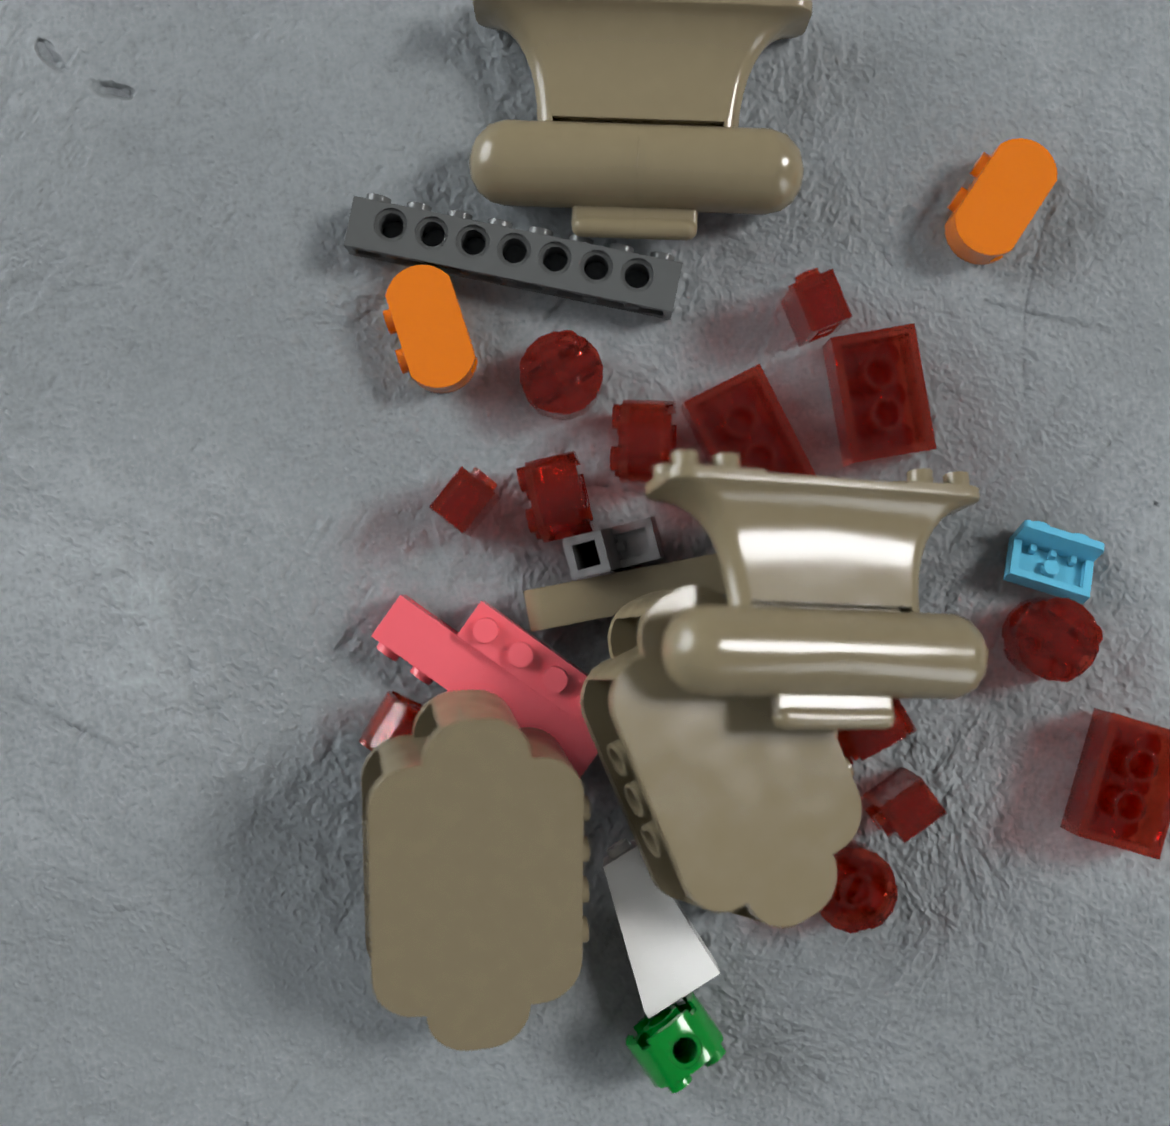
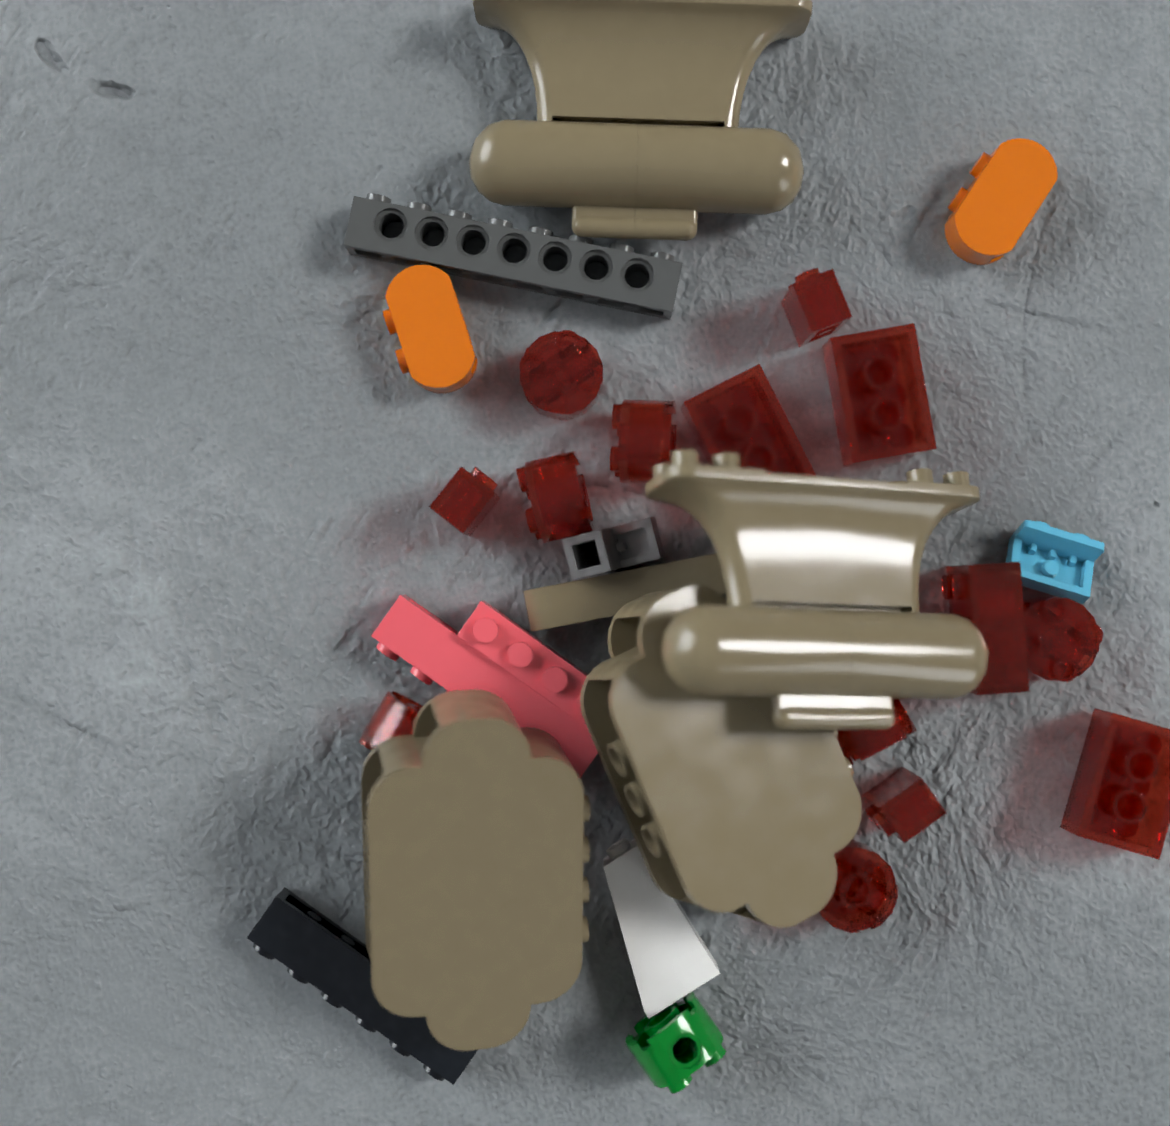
none -> black brick [247,888,478,1085]
none -> clear red brick [941,562,1030,695]

